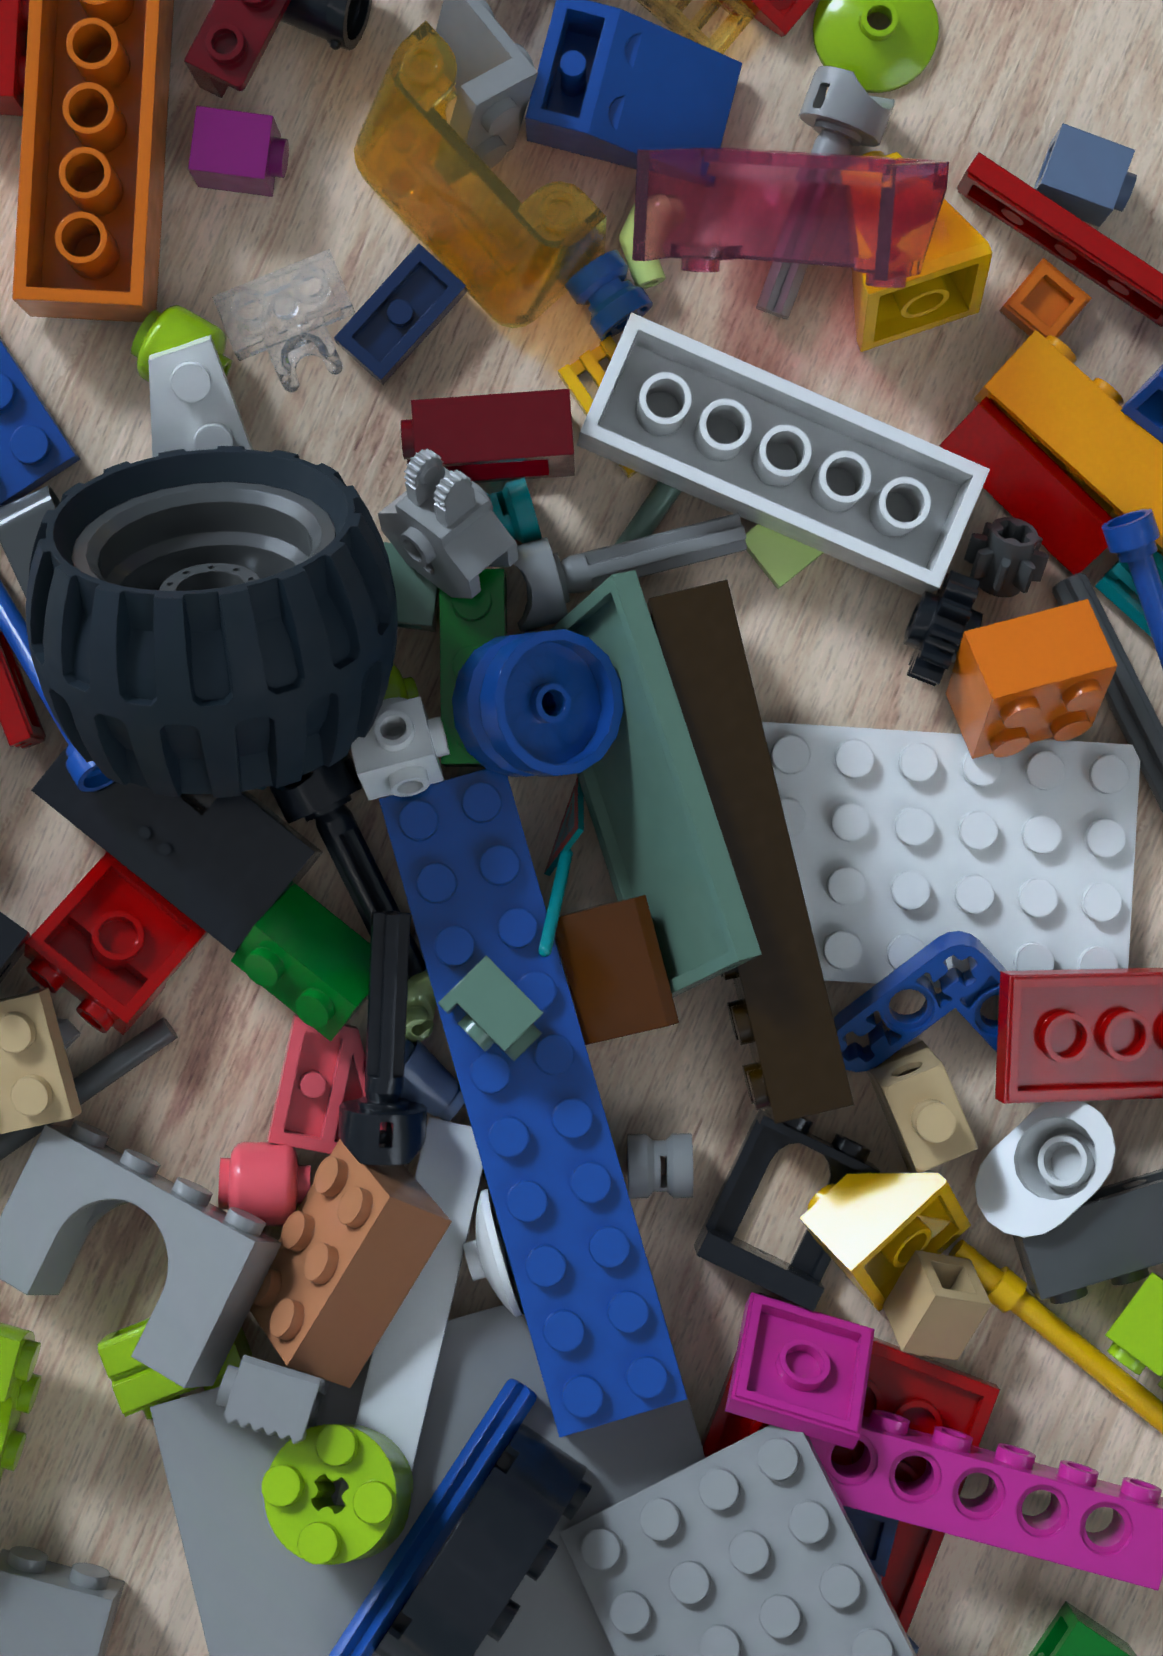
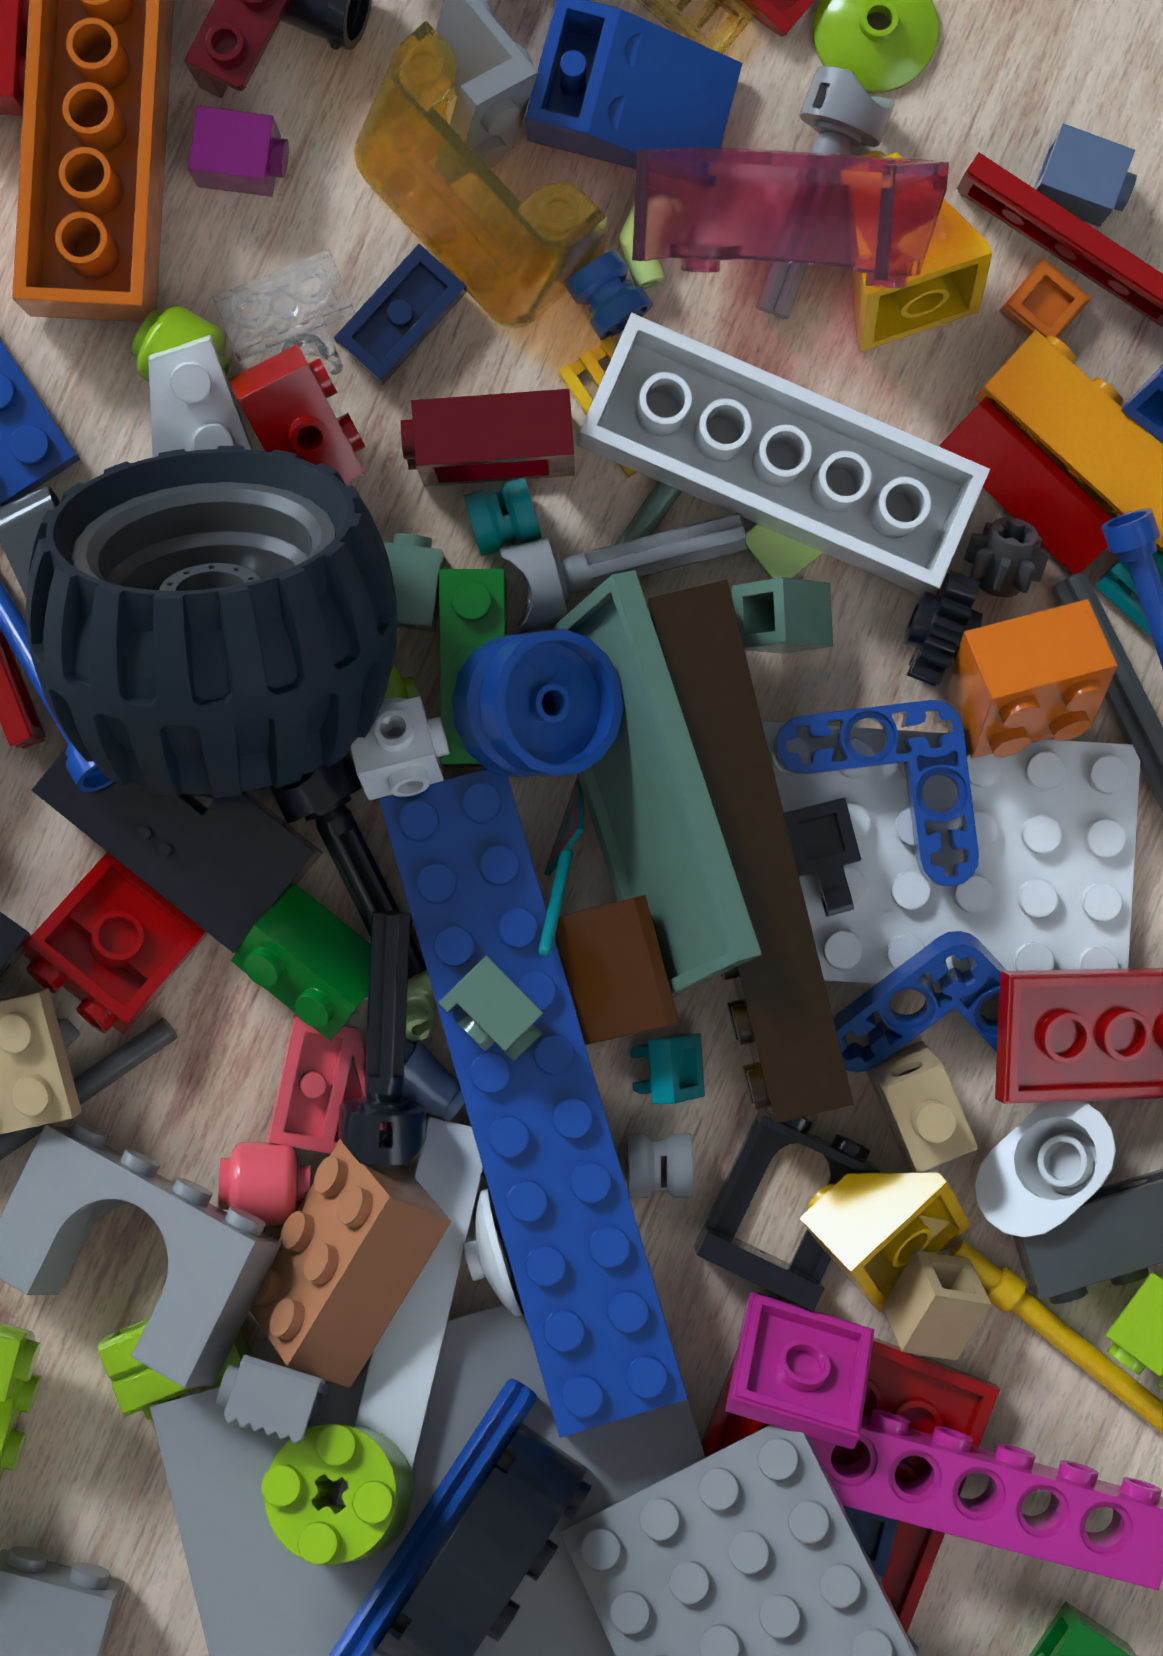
light grey hinge [378,448,519,599] -> none
none -> red brick [229,344,366,483]
none -> teal tile [630,1033,705,1104]
none -> sand green brick [732,577,833,654]
none -> blue beam [774,700,979,886]
none -> black plate [784,797,861,917]

